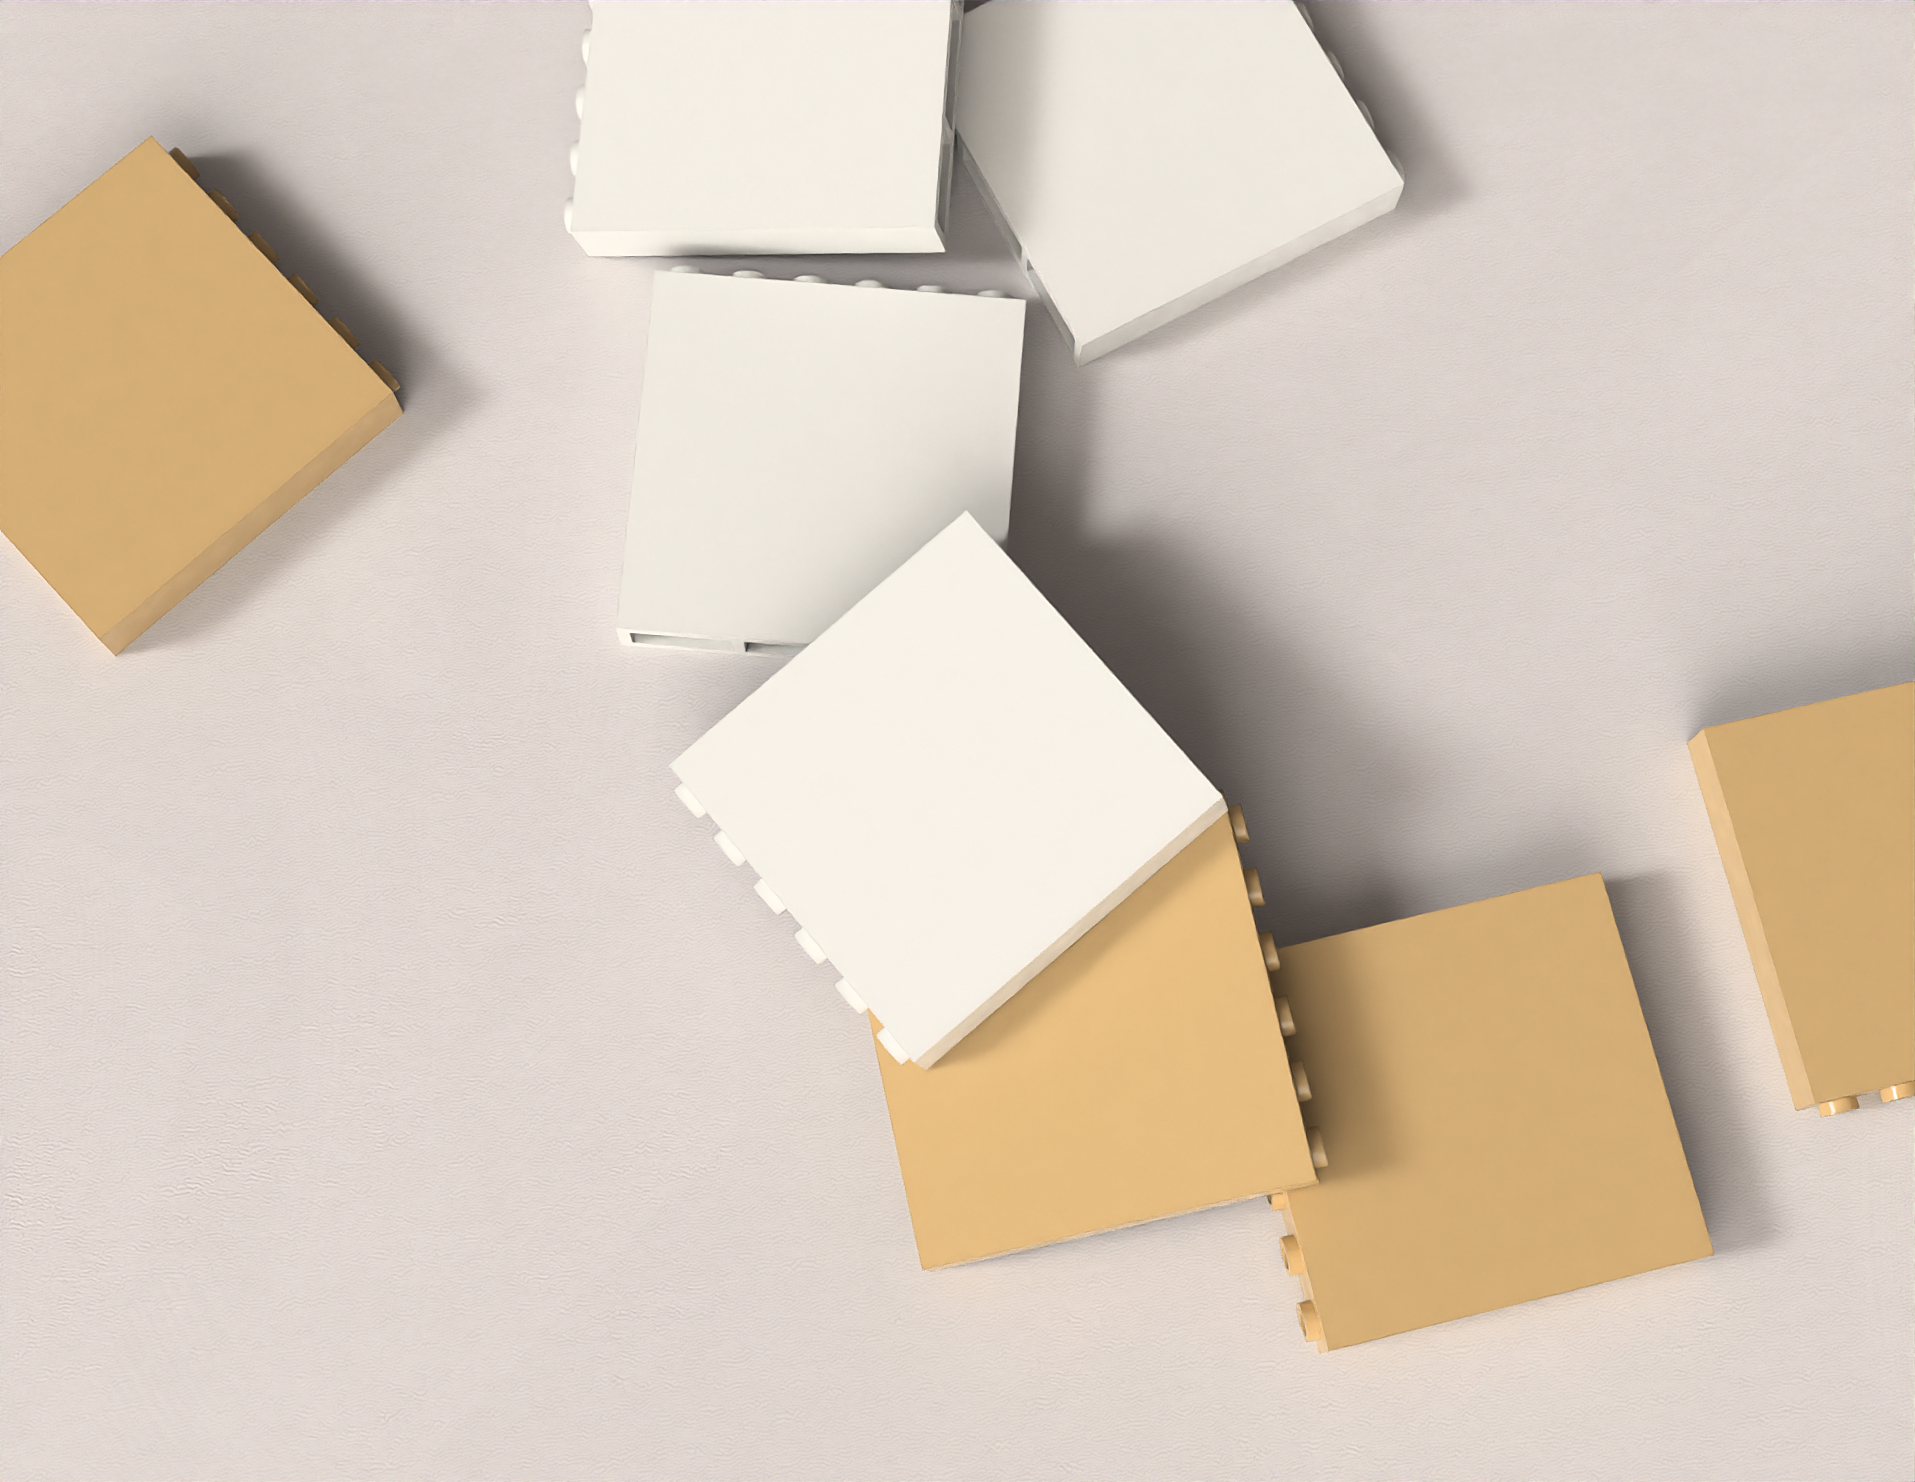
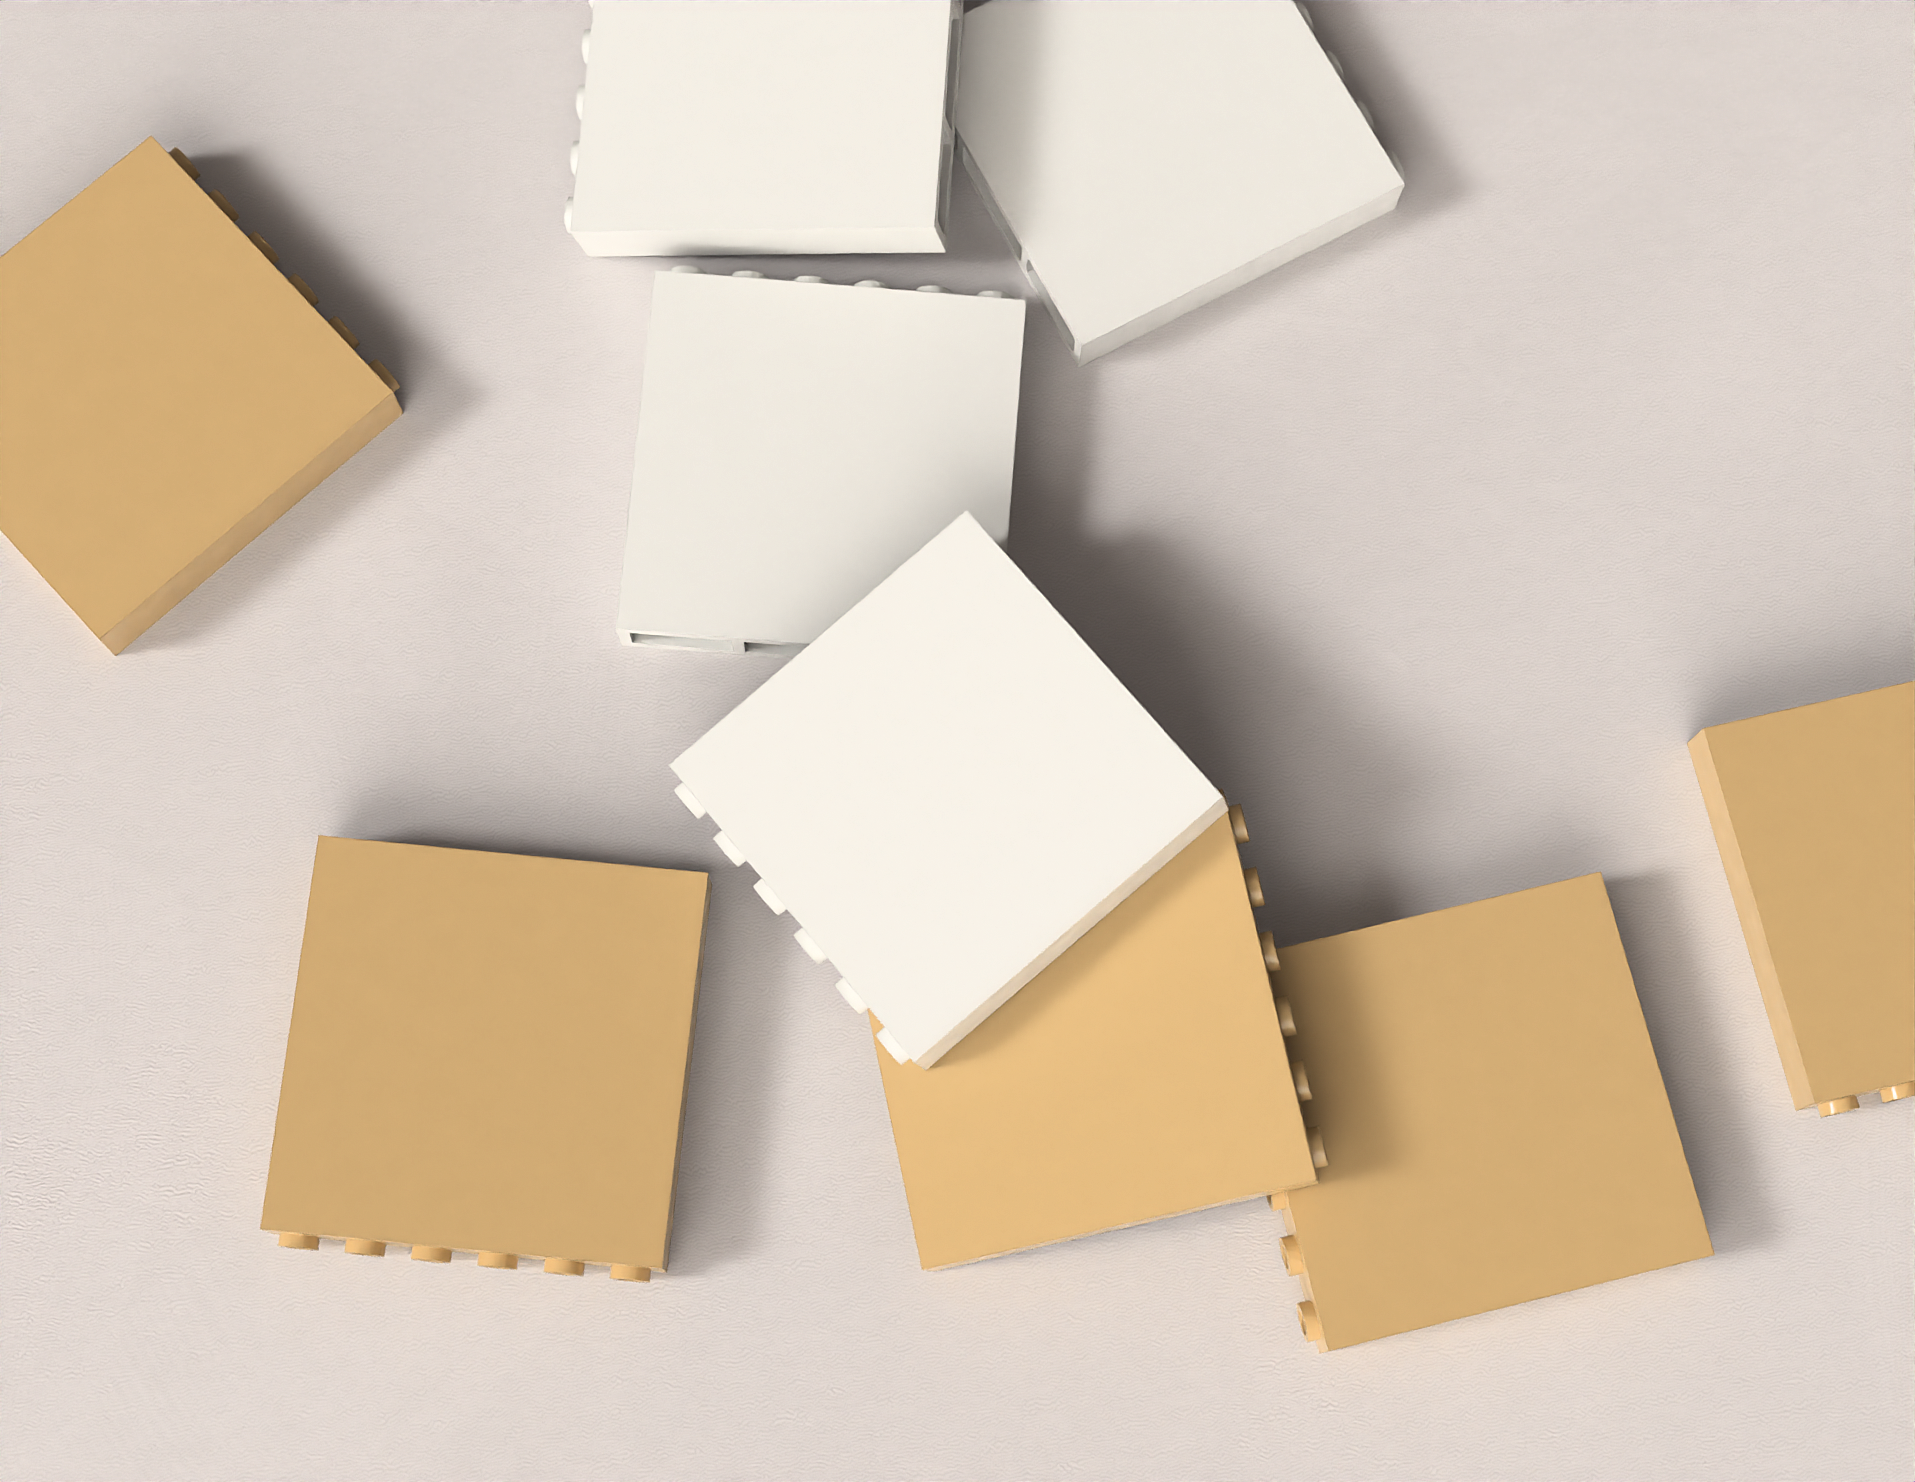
none -> tan brick [260,835,712,1283]

